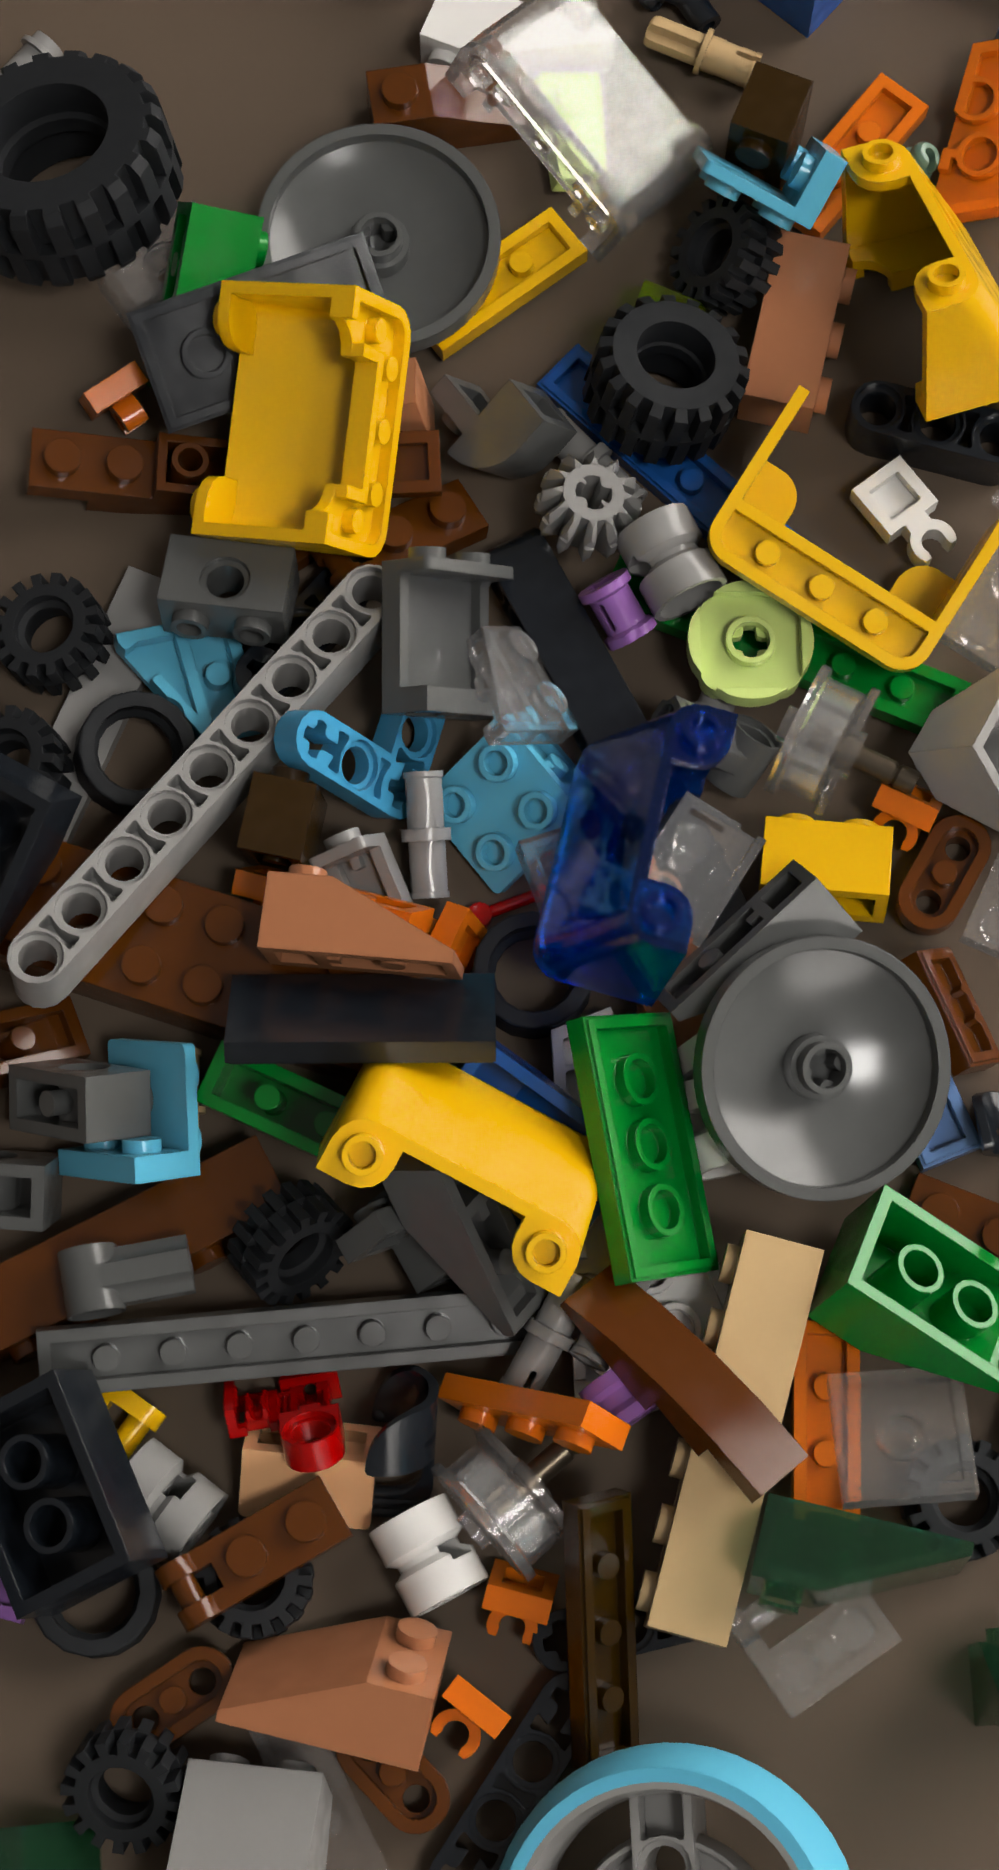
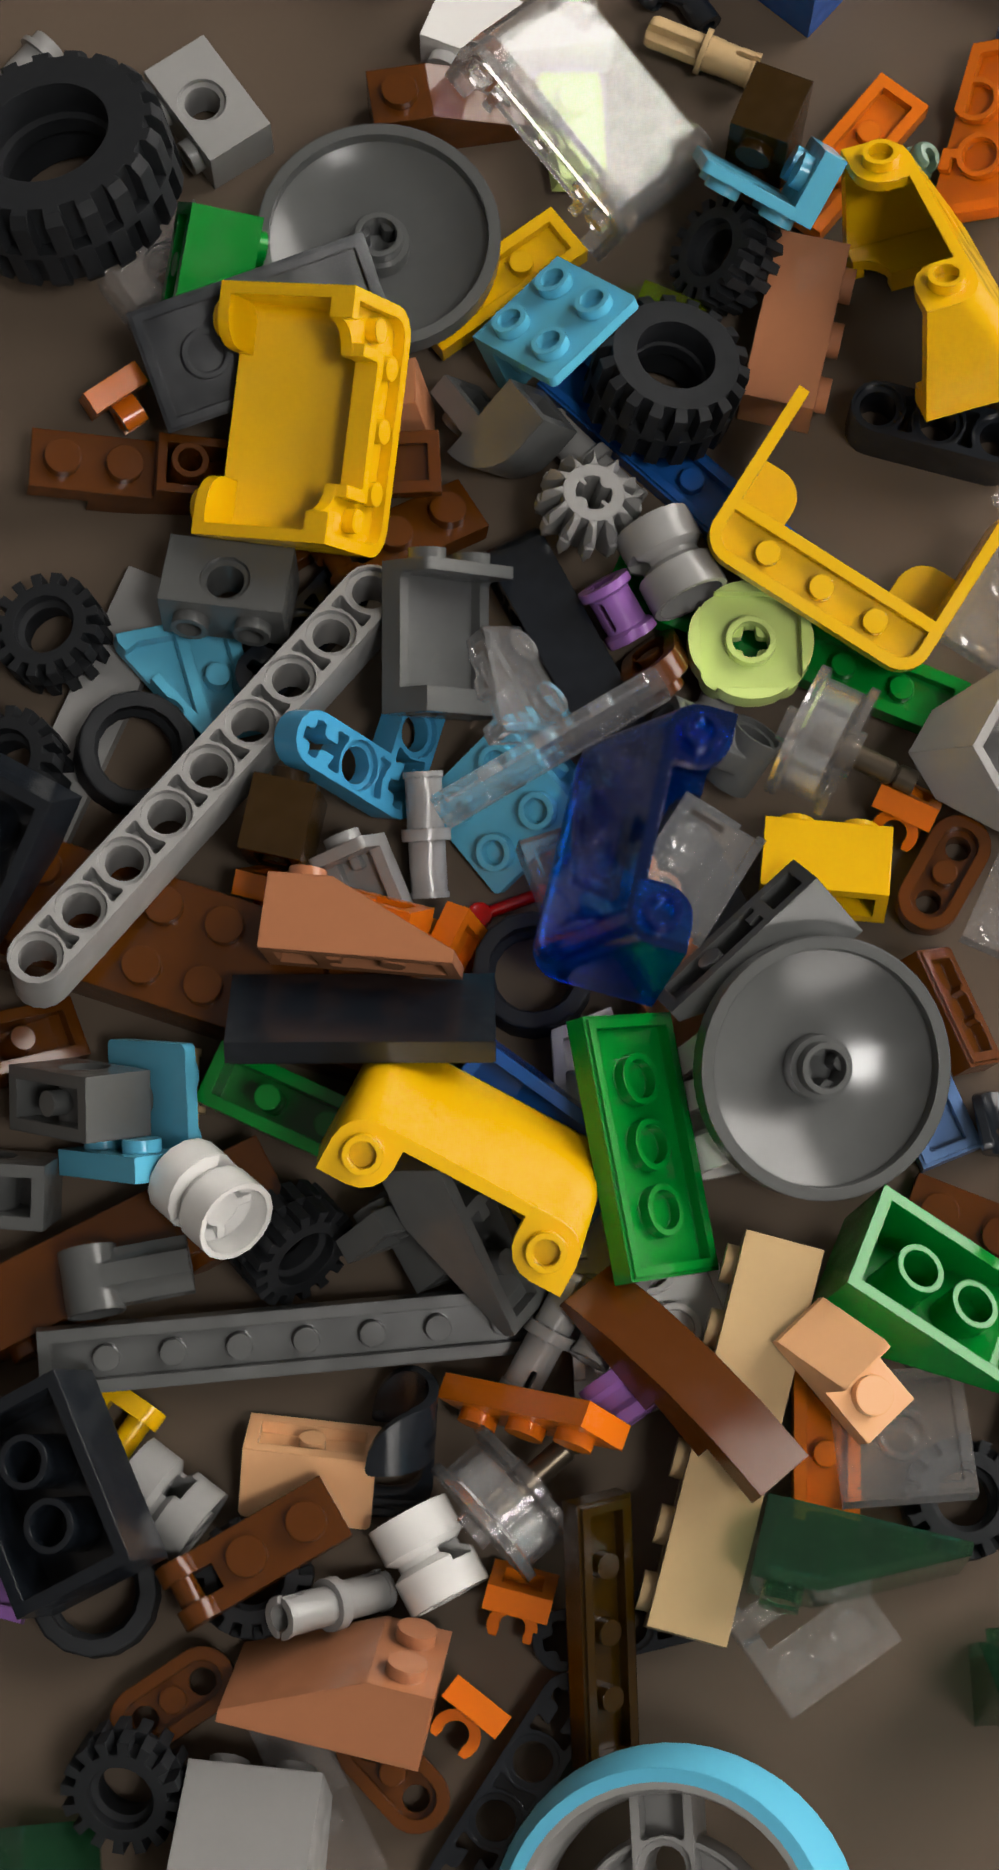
red piece [224,1371,345,1473] -> none
white plate [849,455,957,566] -> none
none -> light grey brick [144,35,274,190]
none -> white wheel [148,1138,273,1260]
none -> light grey pin [265,1569,397,1641]
none -> clear tile [430,667,672,829]
none -> medium azure bracket [472,256,639,388]
none -> reddish brown plate [621,628,688,704]
none -> light nougat slope [772,1297,914,1445]

